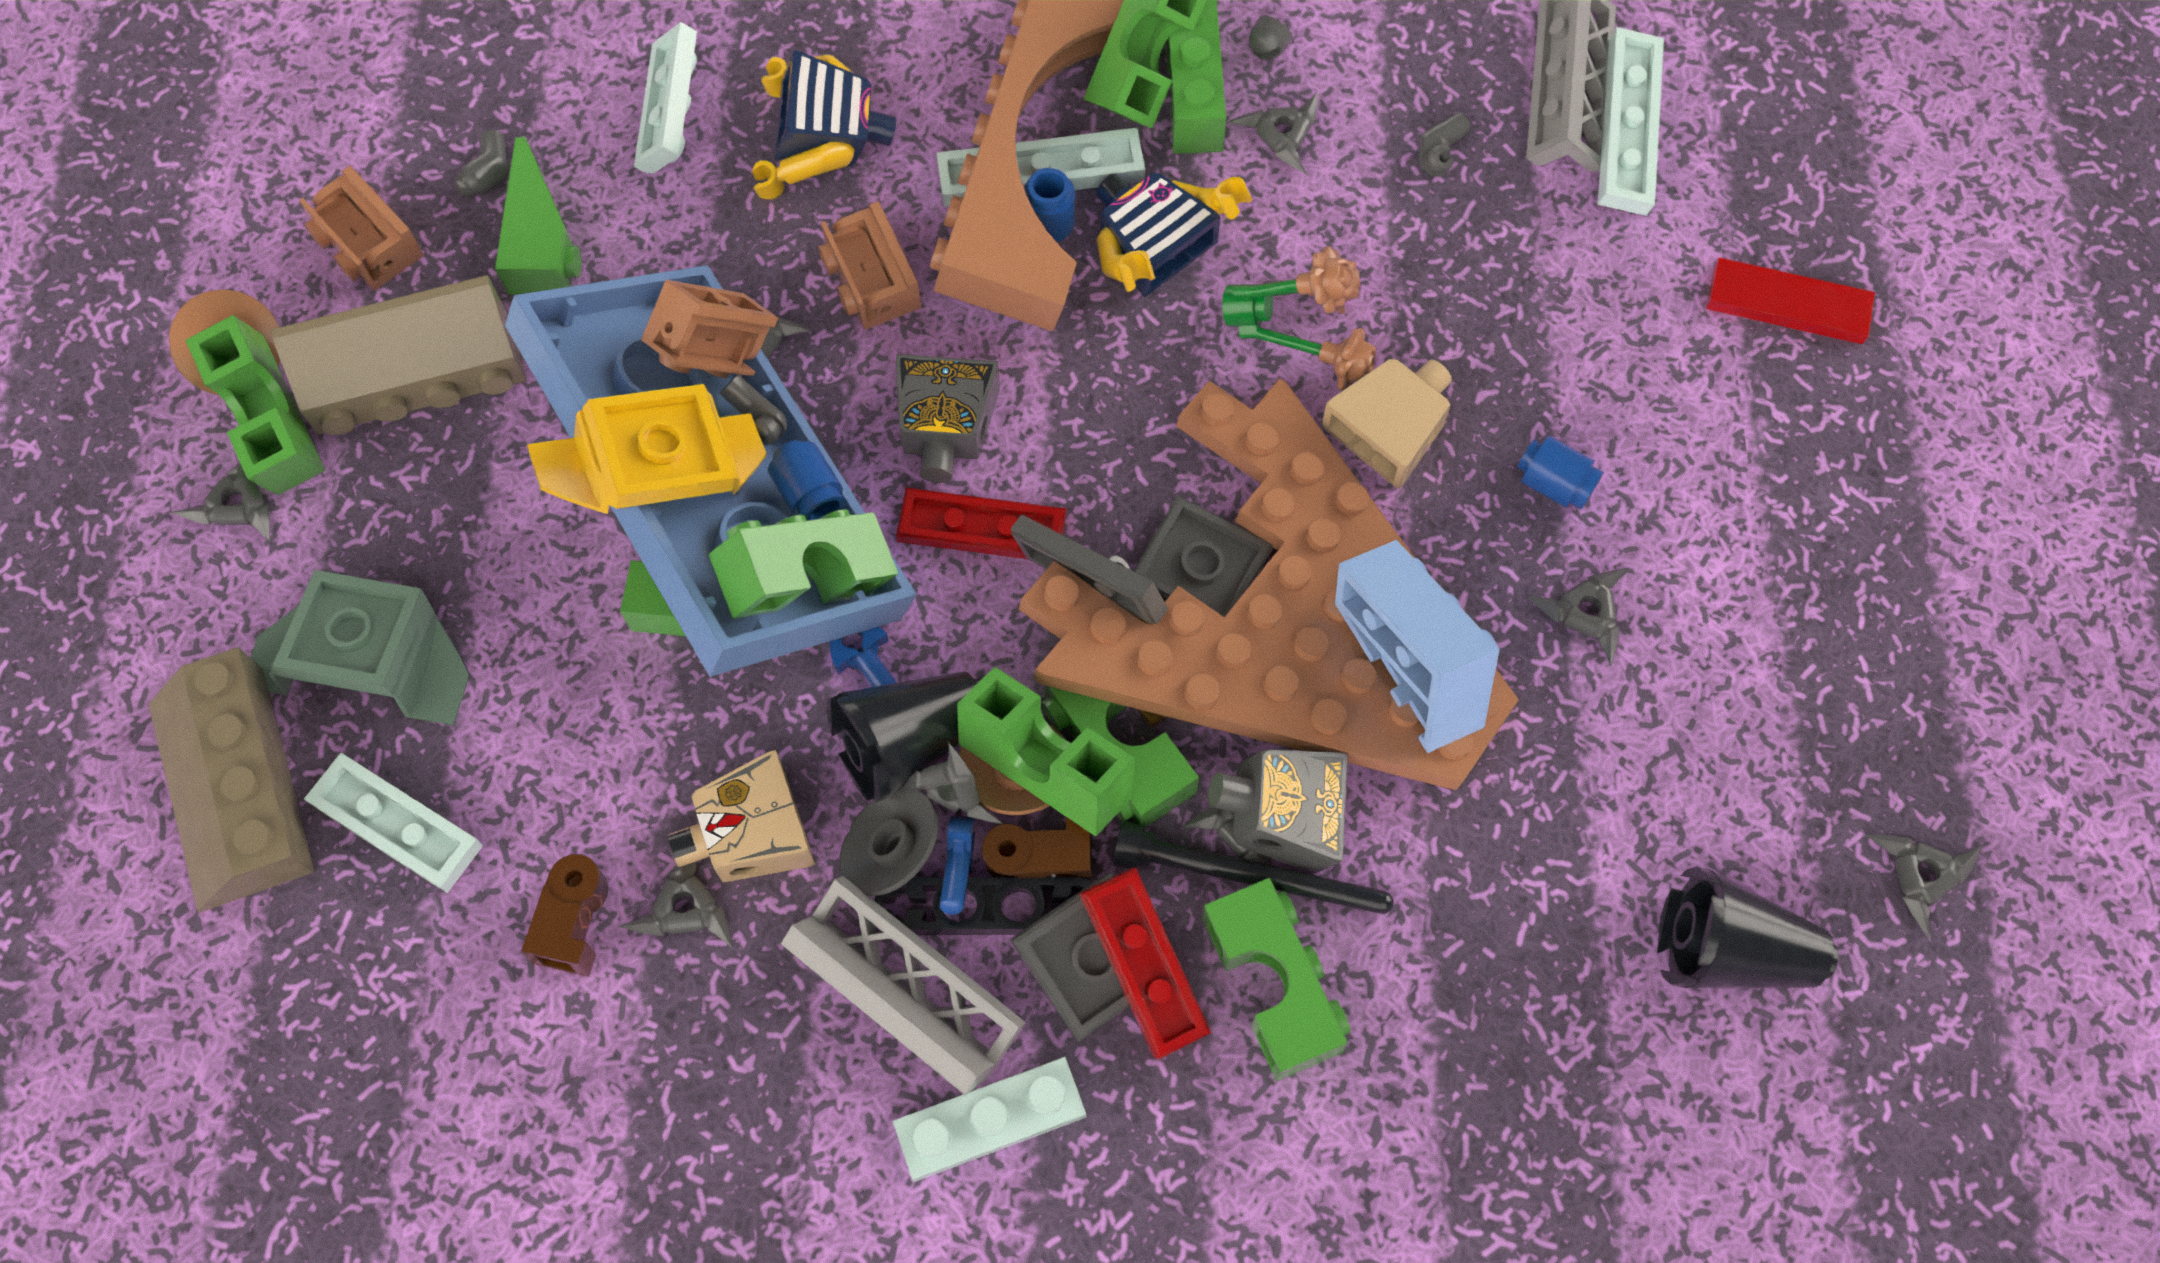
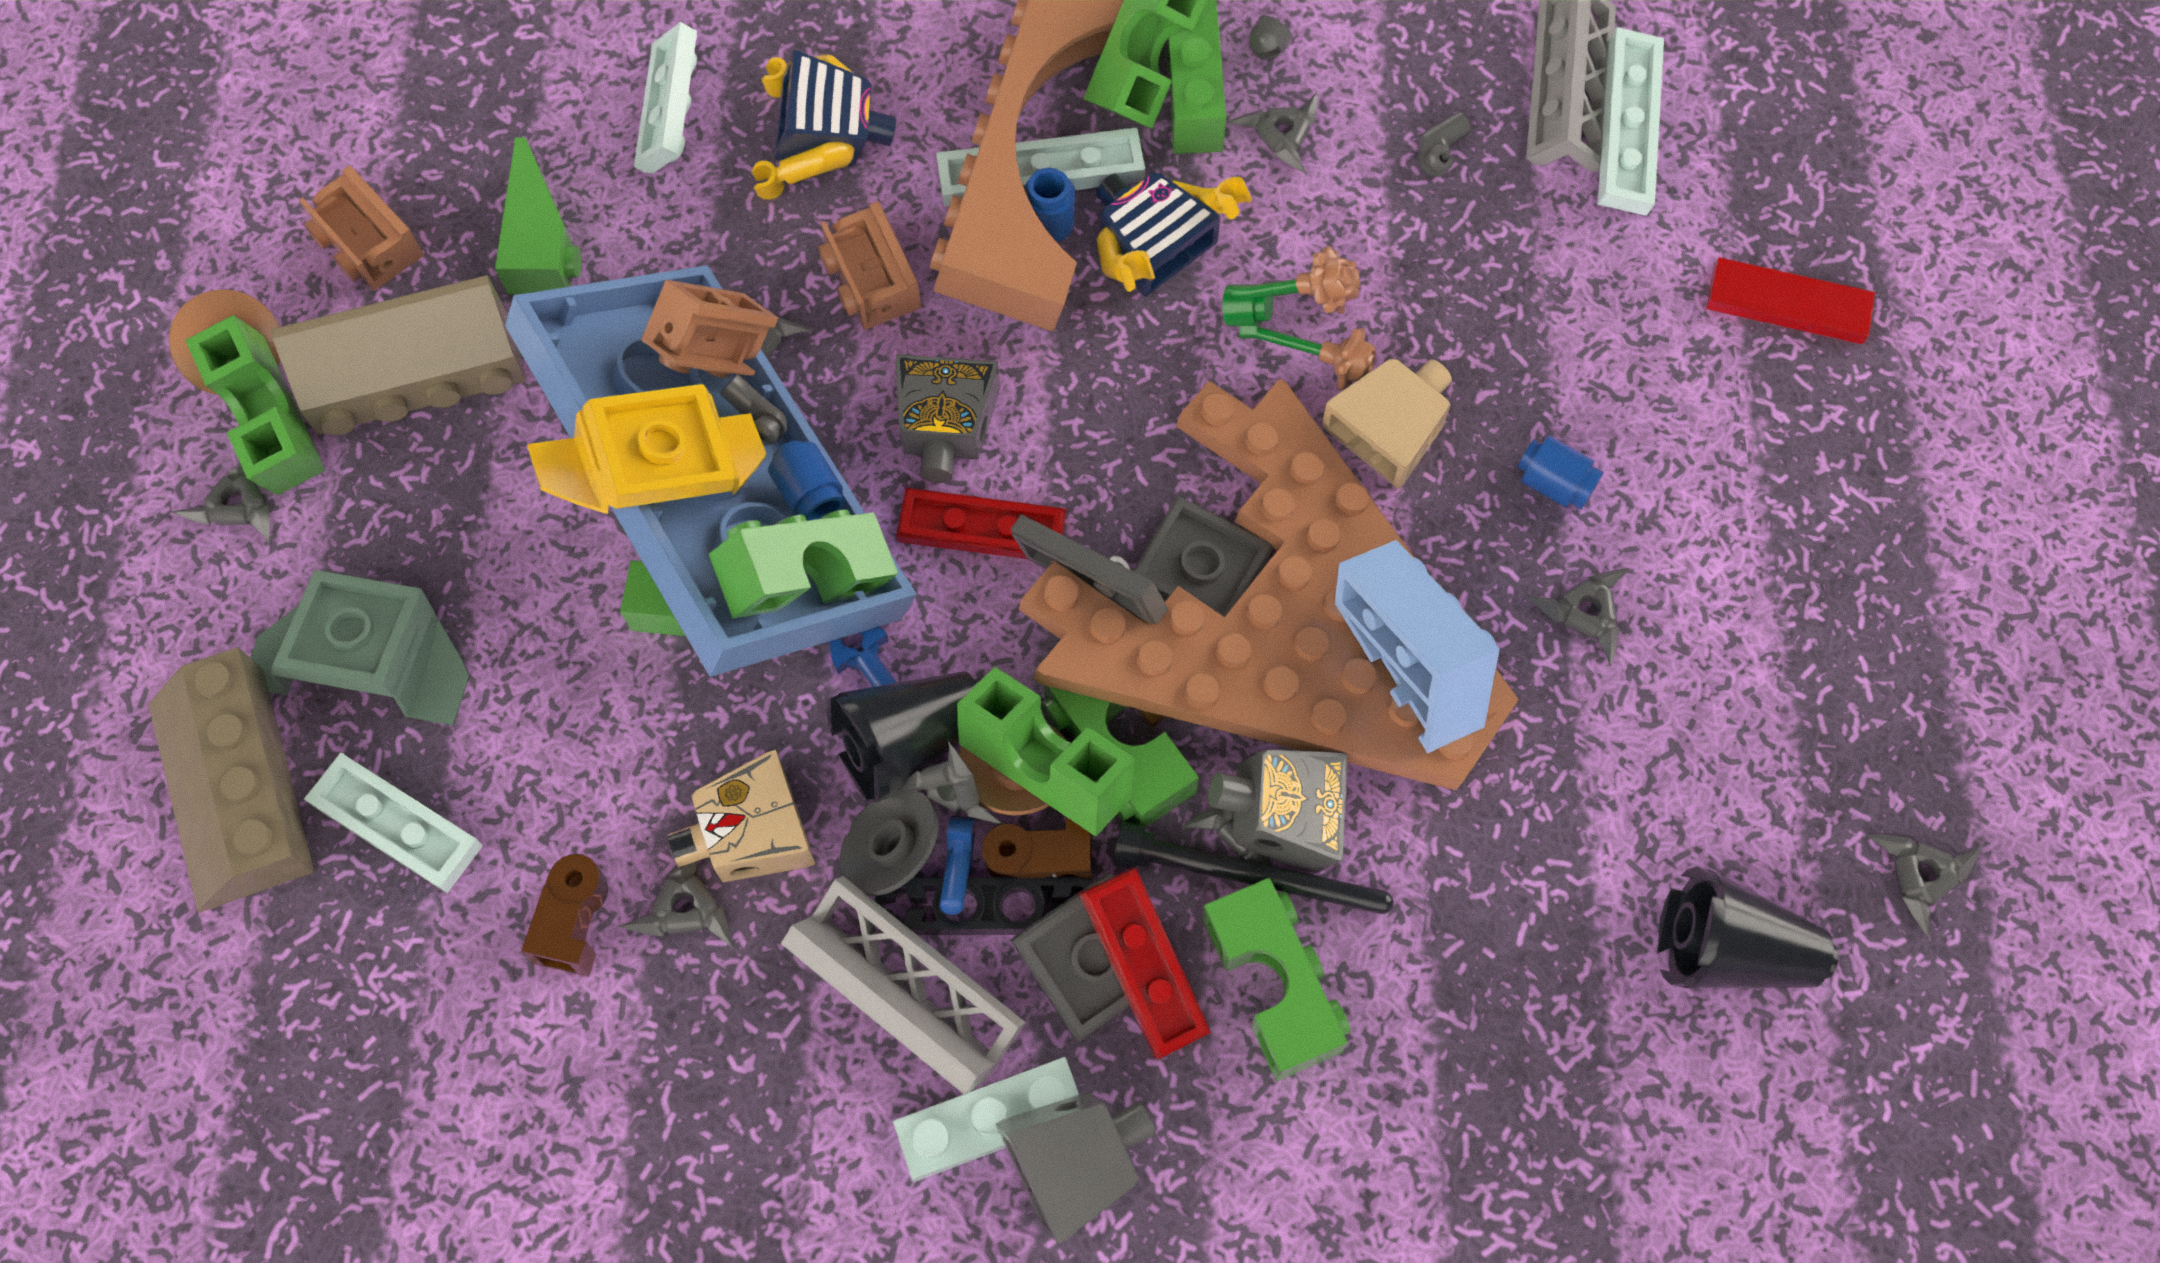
dark grey arm [454,130,508,198] -> none
none -> dark grey torso [995,1093,1156,1244]

